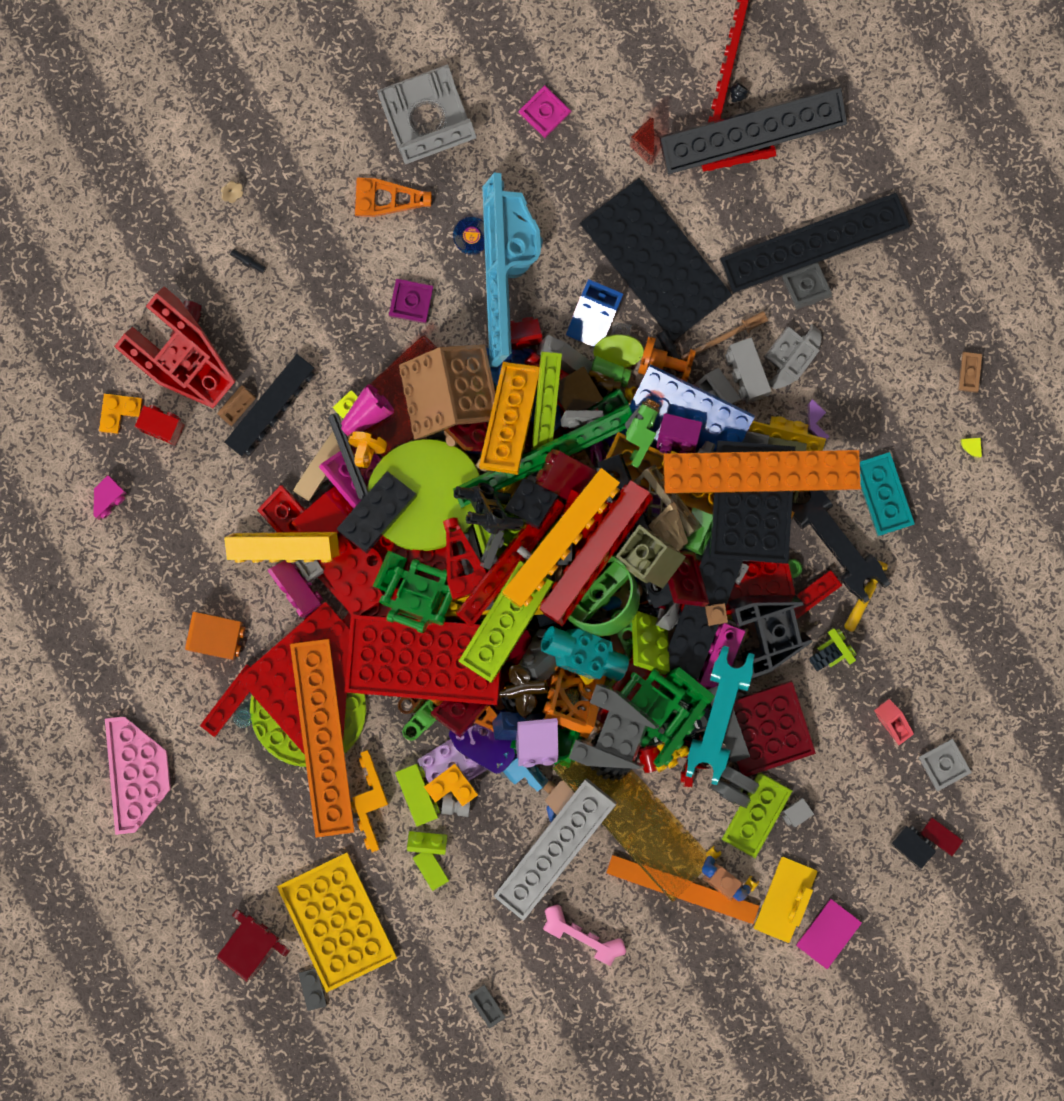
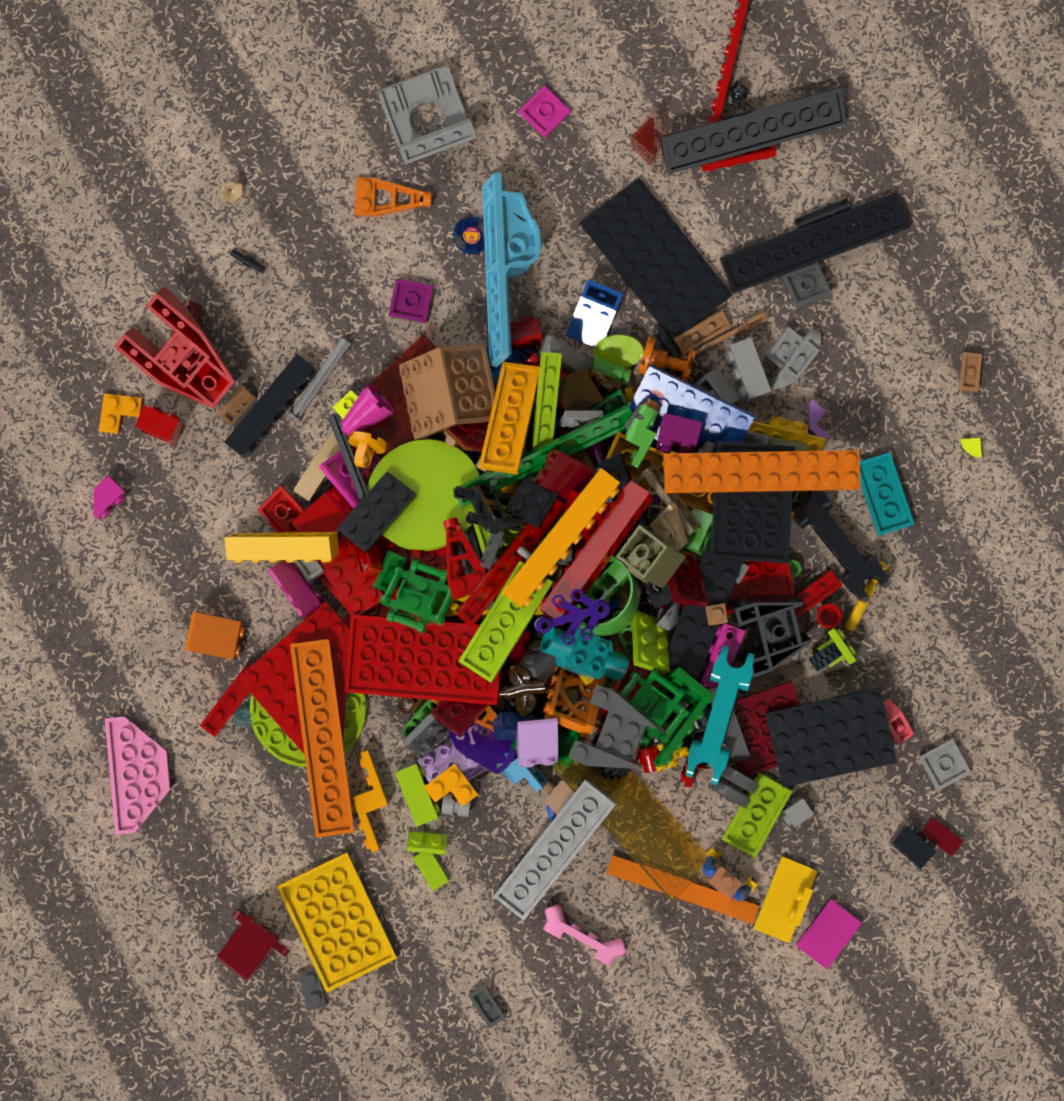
none -> light grey axle [287,338,350,423]
none -> red slope [352,544,383,579]
none -> dark grey hinge [403,714,448,758]
none -> dark purple plant [534,589,610,645]
none -> medium nougat tile [674,309,731,355]
none -> black plate [765,687,897,787]
none -> black pin [794,198,851,229]
none -> red piece [816,604,842,629]

